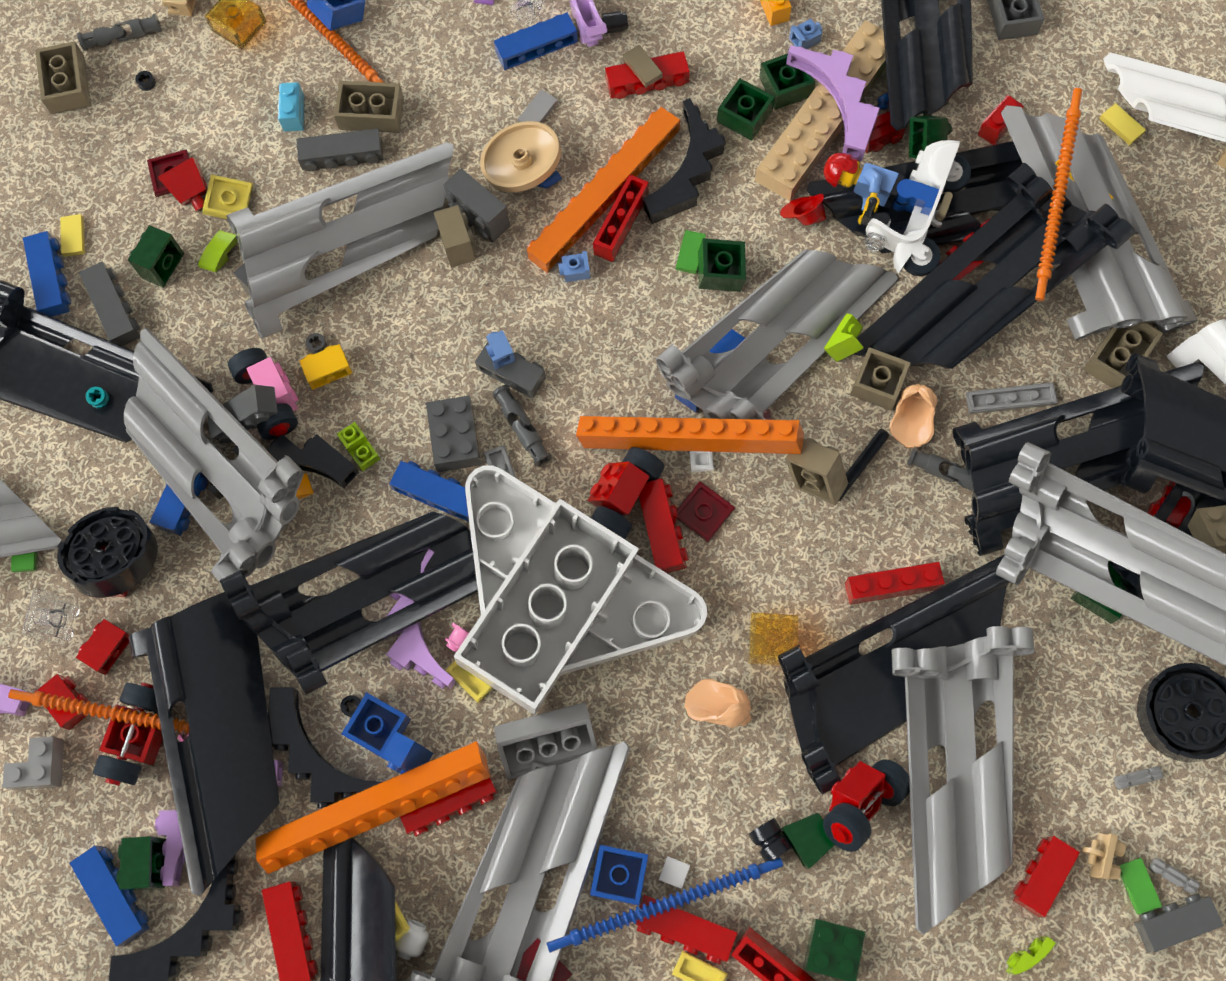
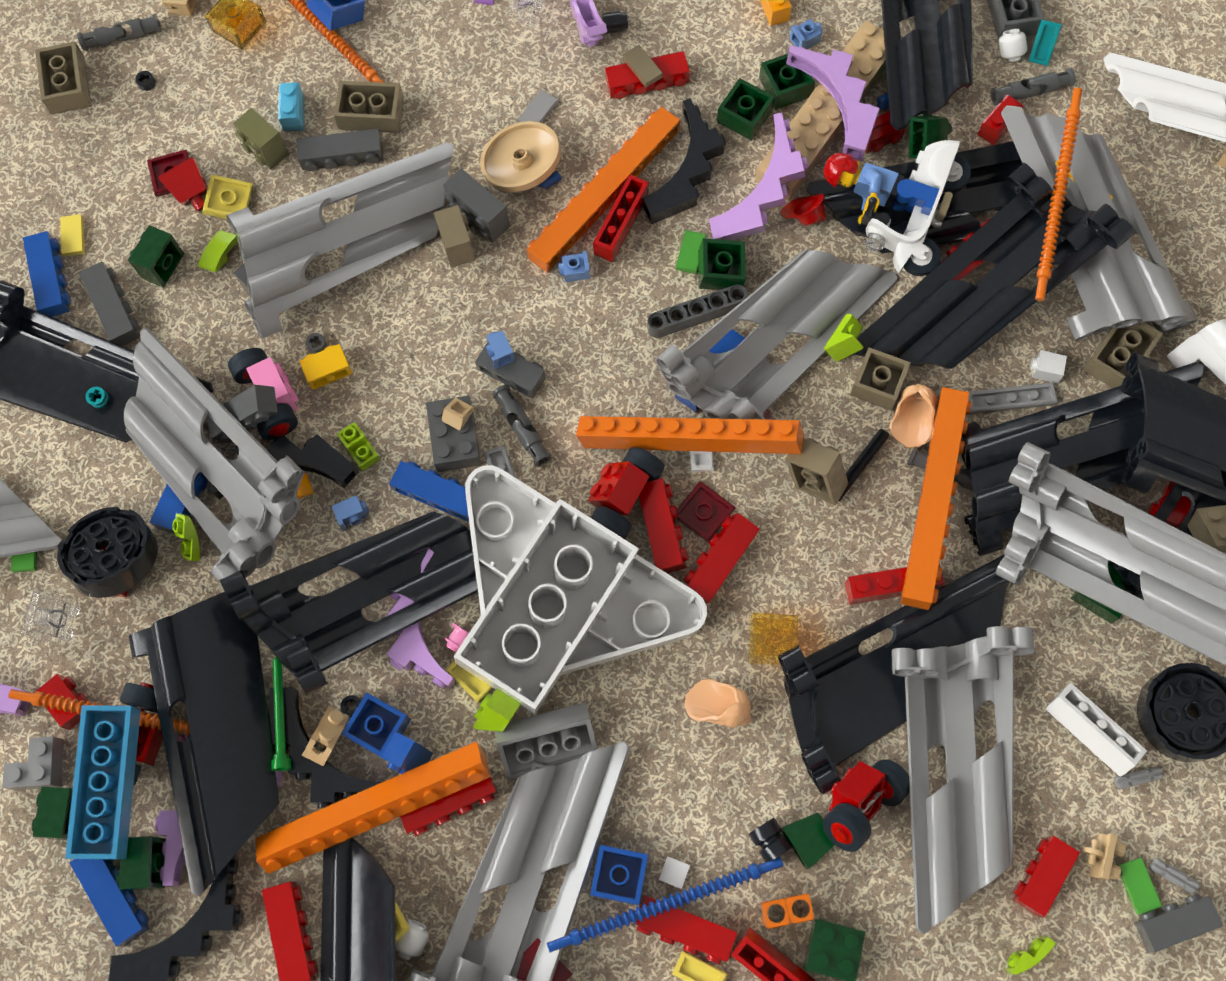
red brick [75,619,130,676] -> none
blue brick [494,12,578,71] -> none
light yellow tile [1099,103,1146,145] -> none
none -> dark green brick [32,787,73,840]
none -> dark azure brick [65,705,141,859]
none -> lime slope [173,513,200,561]
none -> olive brick [233,108,289,169]
none -> green piece [271,657,291,771]
none -> tan brick [302,706,350,766]
none -> medium blue brick [332,495,370,531]
none -> tan slope [442,397,474,430]
none -> lime slope [473,688,521,732]
none -> dark grey beam [647,285,748,338]
none -> red brick [683,513,760,604]
none -> lavender arch [709,112,809,240]
none -> orange piece [760,893,815,929]
none -> orange brick [900,387,972,610]
none -> dark grey piece [990,68,1076,106]
none -> white head [998,29,1027,62]
none -> teal tile [1028,19,1062,66]
none -> white brick [1029,350,1067,384]
none -> white brick [1045,683,1147,777]

